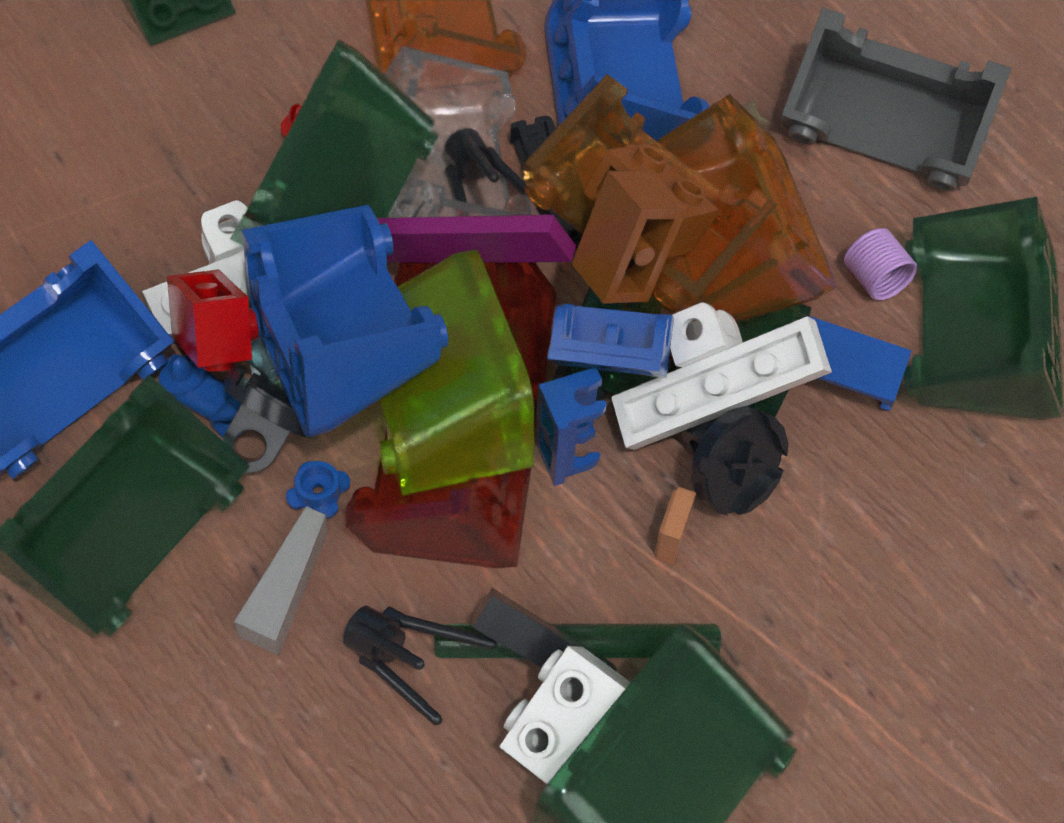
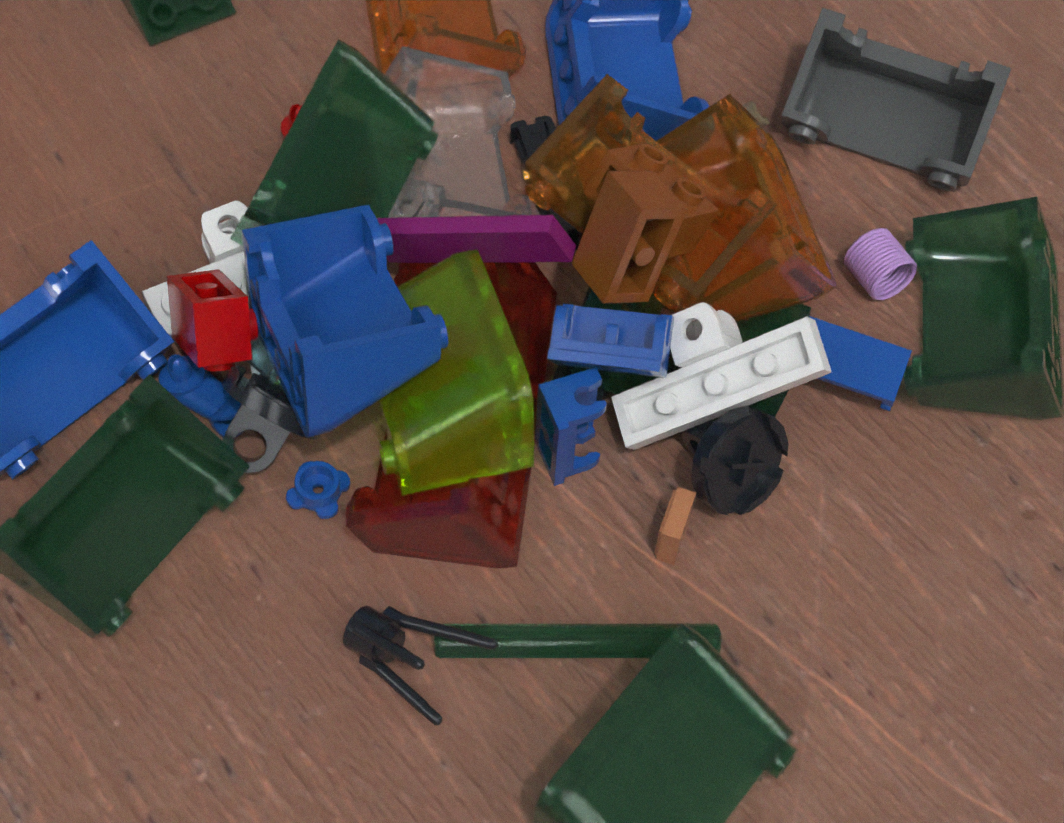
light grey piece [234,506,328,656] -> none
black plant [444,128,542,216] -> none
black piece [472,588,617,671] -> none
white brick [499,646,640,791] -> none

